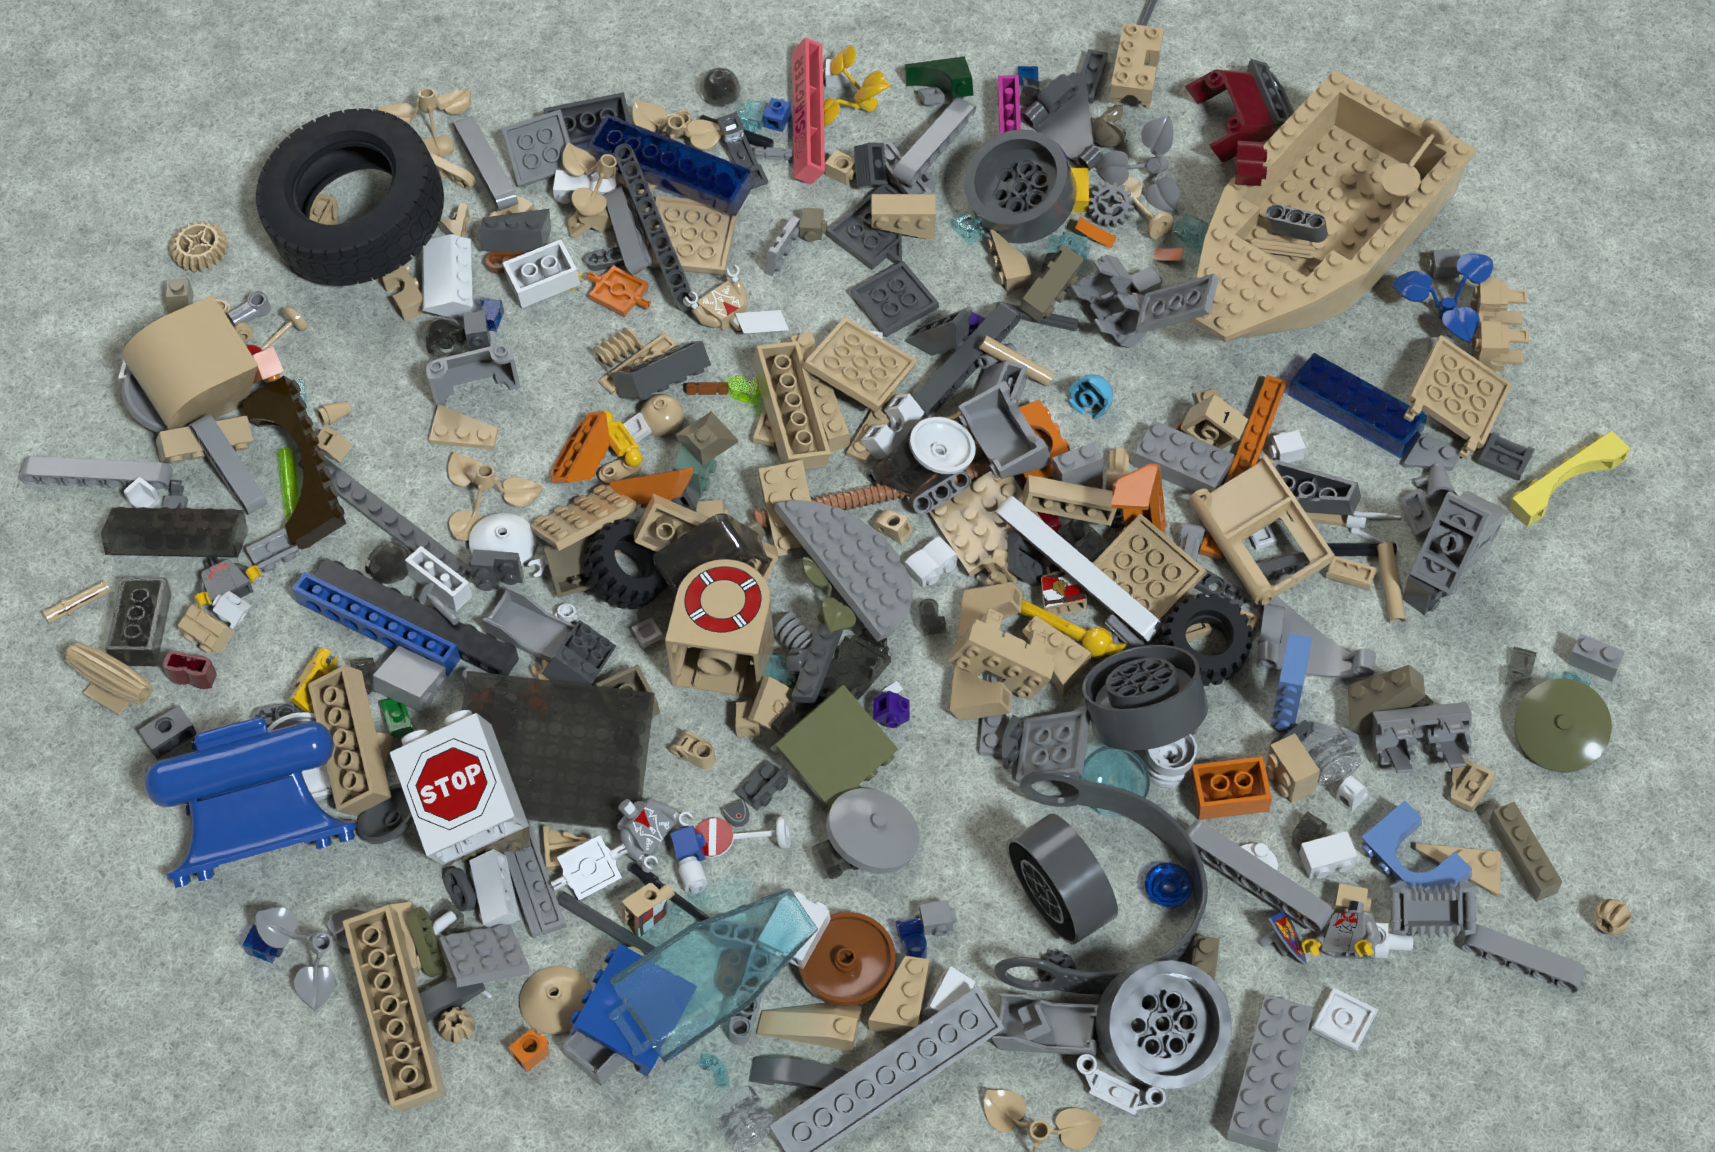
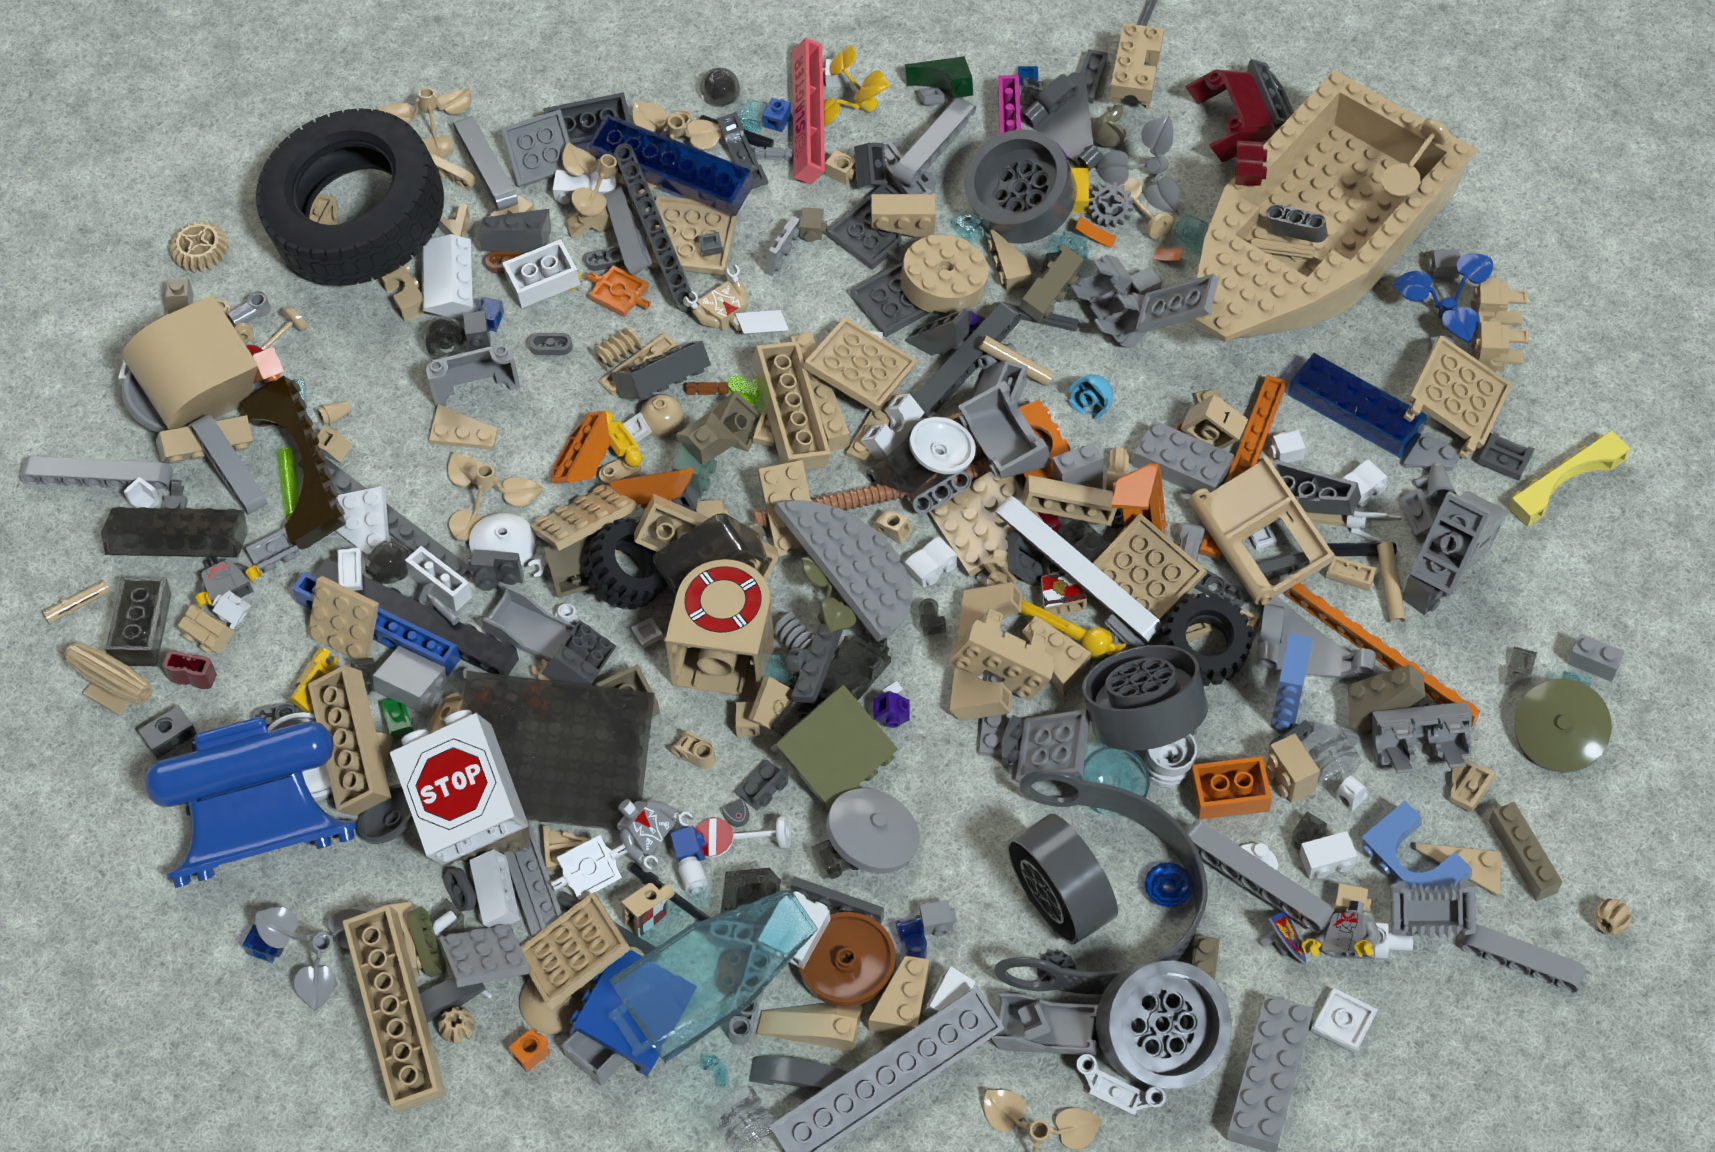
none -> tan plate [308,576,379,664]
none -> white plate [336,486,390,555]
none -> white tile [338,548,363,591]
none -> tan plate [429,693,471,733]
none -> tan plate [521,892,631,1010]
none -> dark grey plate [529,333,573,355]
none -> dark grey tile [698,232,723,257]
none -> dark tan slope [712,391,761,452]
none -> clear smoke container [720,867,781,925]
none -> dark grey plate [790,876,884,924]
none -> tan brick [900,235,988,315]
none -> orange plate [1285,583,1480,727]
none -> white brick [1343,460,1388,508]

